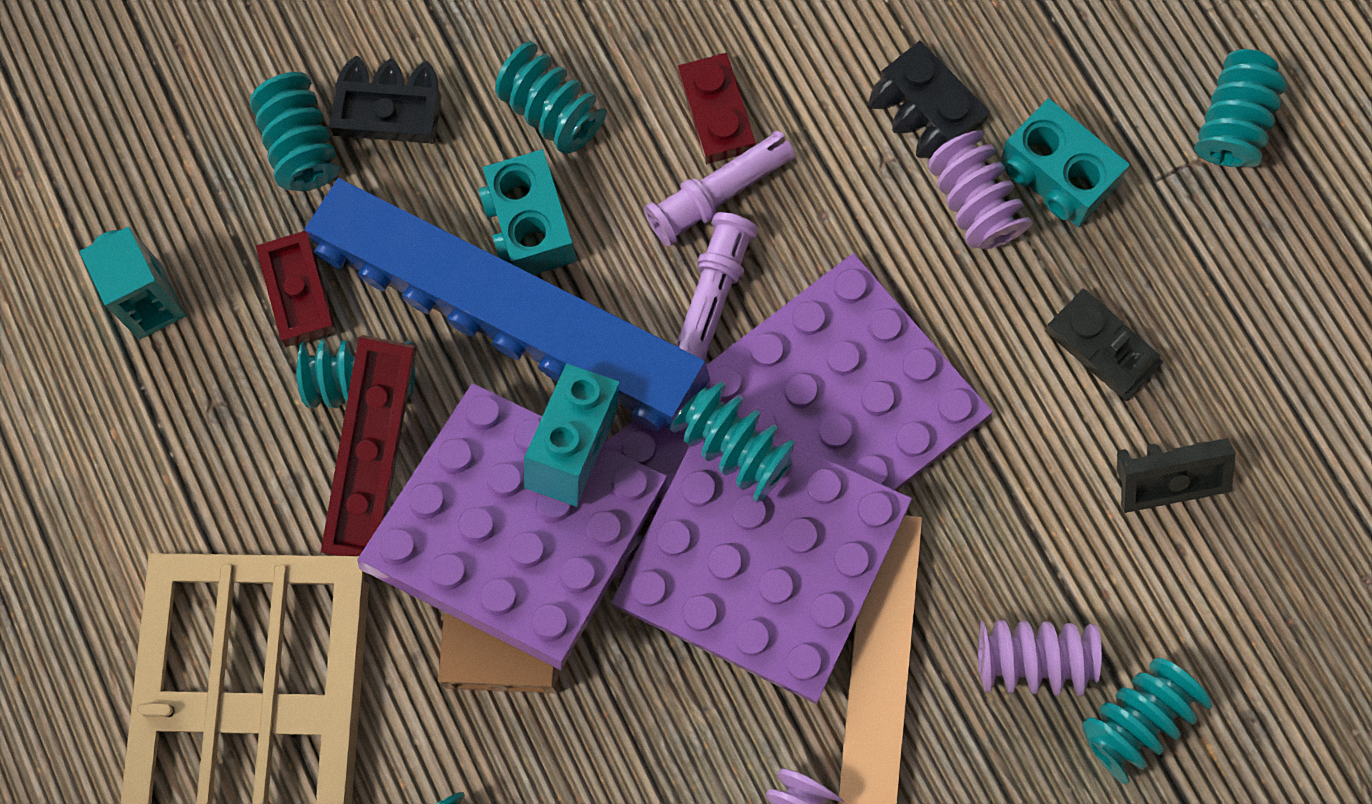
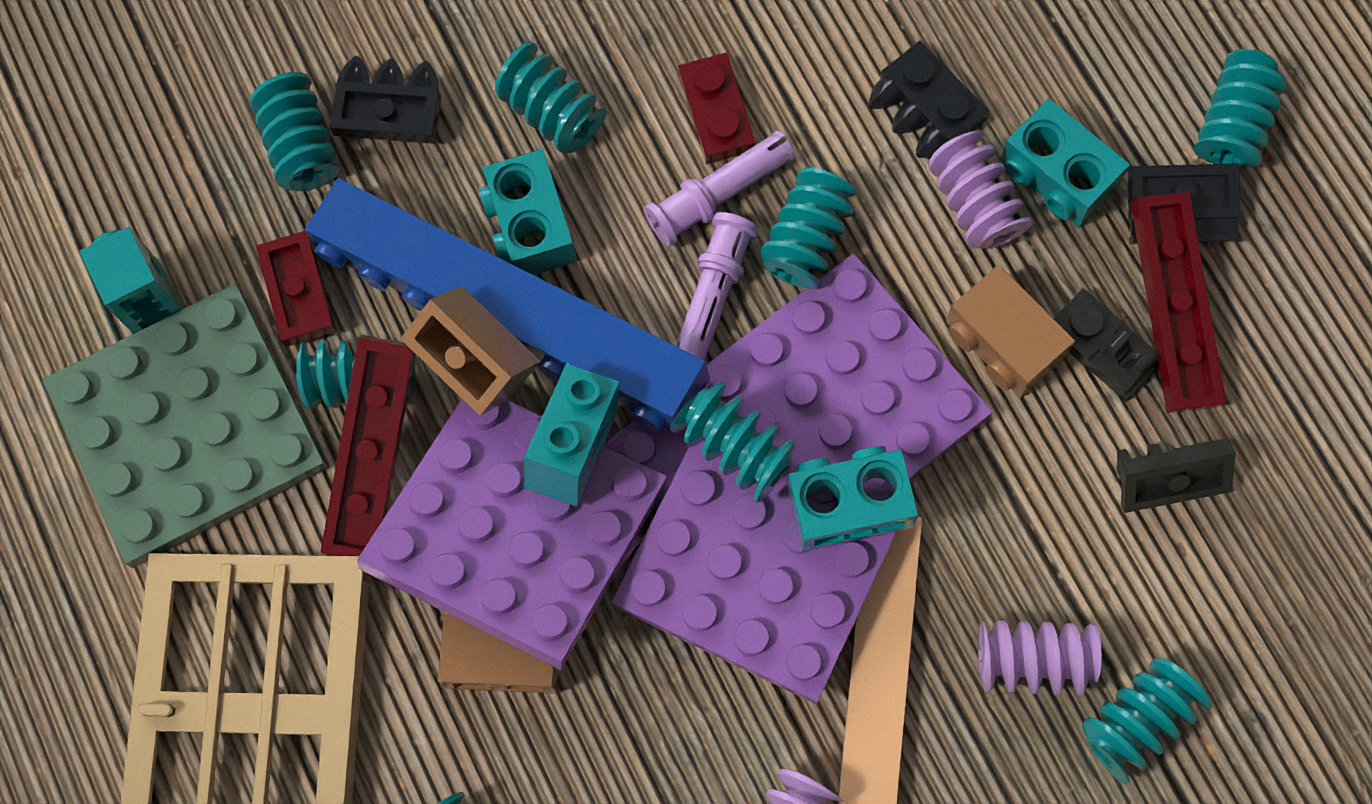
none -> sand green plate [42,283,328,568]
none -> medium nougat brick [400,286,541,416]
none -> teal piece [760,167,856,289]
none -> teal brick [787,446,918,552]
none -> medium nougat brick [946,264,1075,398]
none -> black plate [1128,164,1241,245]
none -> dark red plate [1131,192,1227,414]

